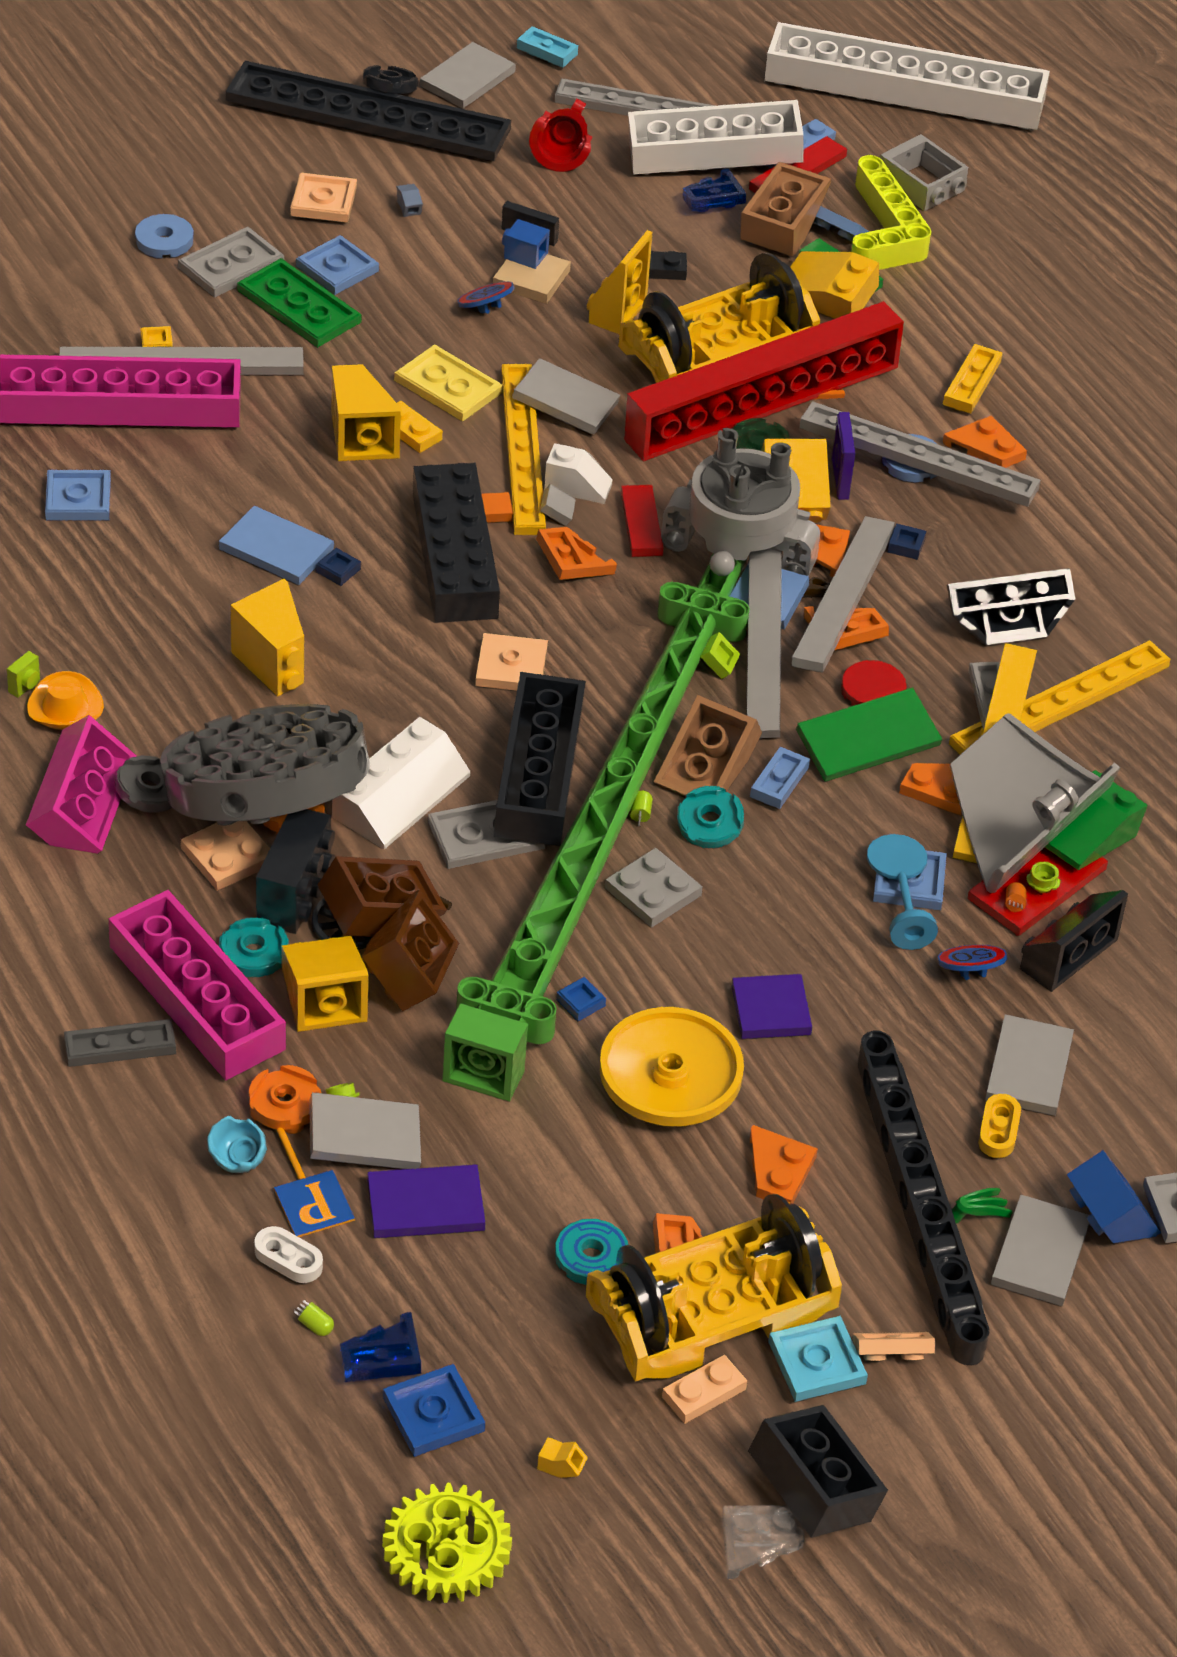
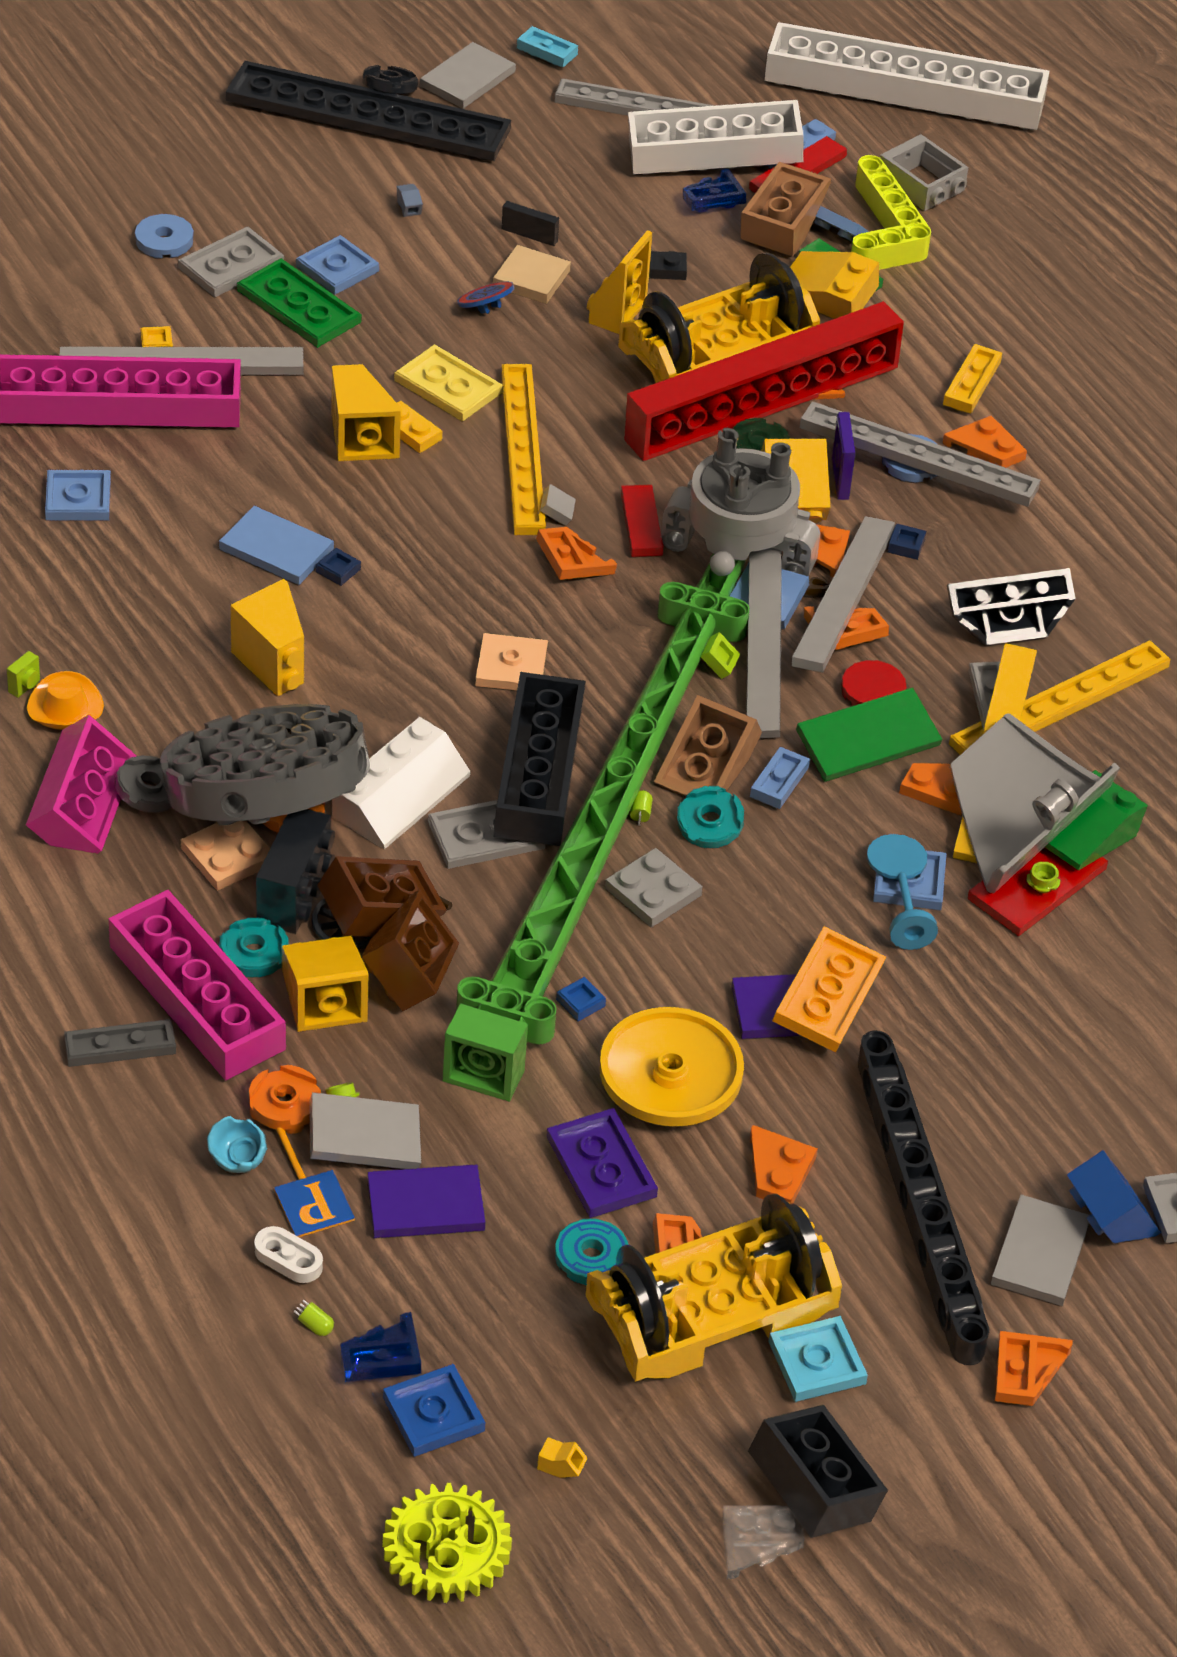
light nougat plate [291,173,357,222] -> none
black brick [413,463,500,623] -> none
orange tile [482,492,513,523] -> none
blue brick [502,219,550,269] -> none
light grey tile [512,358,620,435] -> none
red helmet [529,98,593,172] -> none
white slope [544,443,612,504] -> none
light nougat plate [662,1354,747,1424] -> none
light nougat plate [853,1332,935,1361] -> none
blue piece [938,945,1007,980] -> none
green piece [951,1188,1013,1224] -> none
yellow plate [978,1094,1021,1158] -> none
light grey tile [985,1014,1074,1116] -> none
orange piece [1005,882,1026,912] -> none
black slope [1020,890,1128,992] -> none
none -> dark purple plate [547,1108,658,1218]
none -> light orange plate [772,926,886,1053]
none -> orange wing [995,1331,1073,1406]

